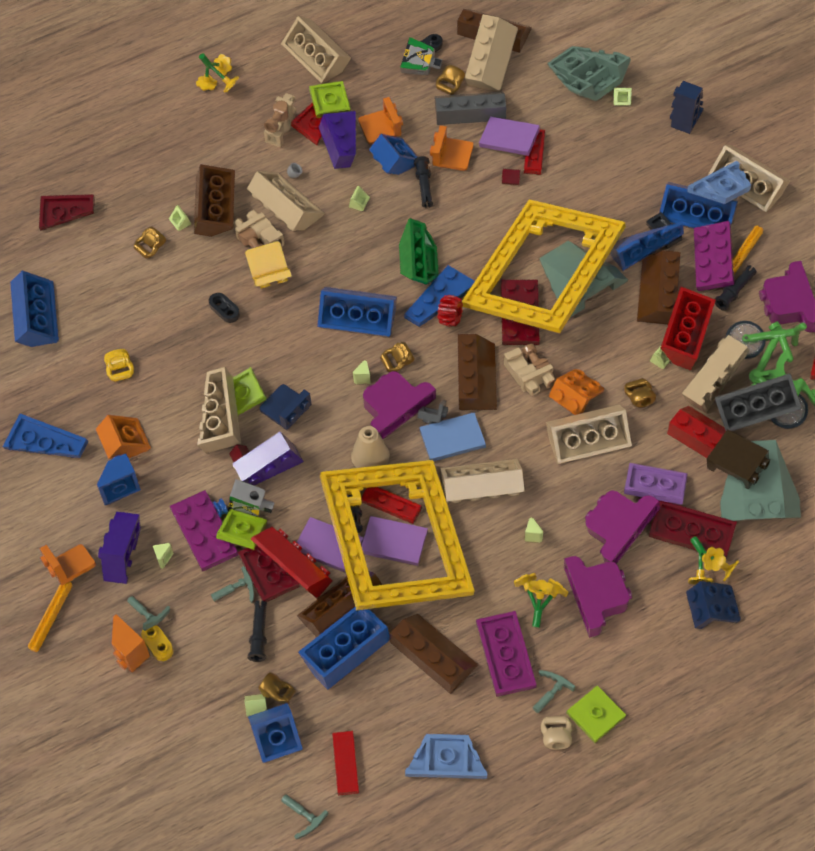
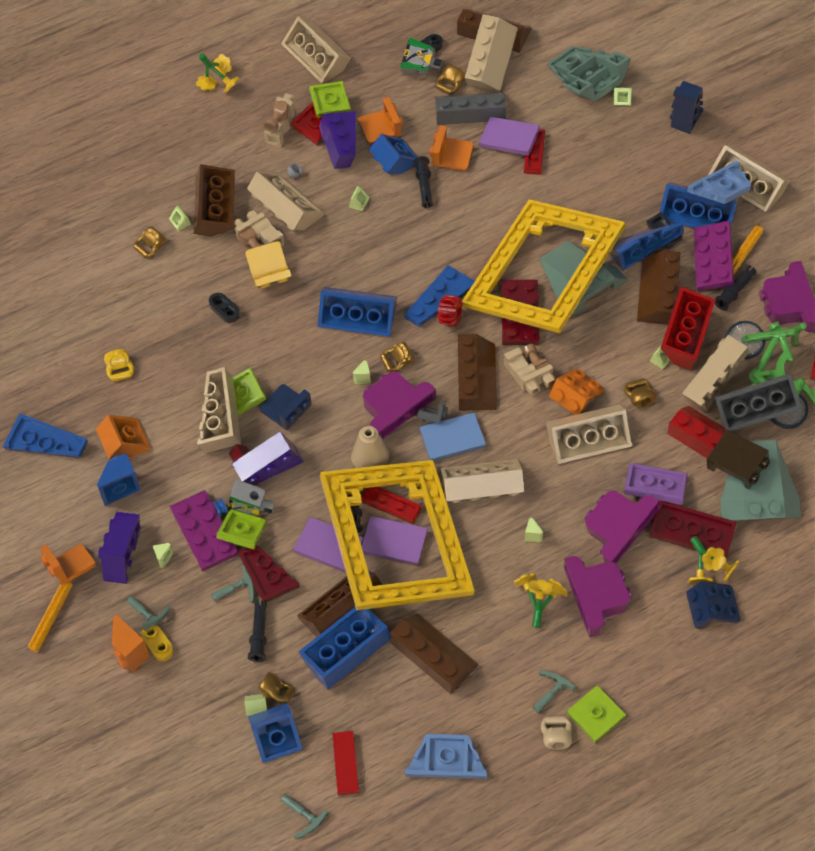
blue slope [10,270,59,347] -> none
dark red wing [39,194,95,231] -> none
red slope [251,527,333,599] -> none
green wedge [399,218,439,285] -> none
magenta plate [476,611,537,697] -> none
dark red slope [502,168,521,185] -> none

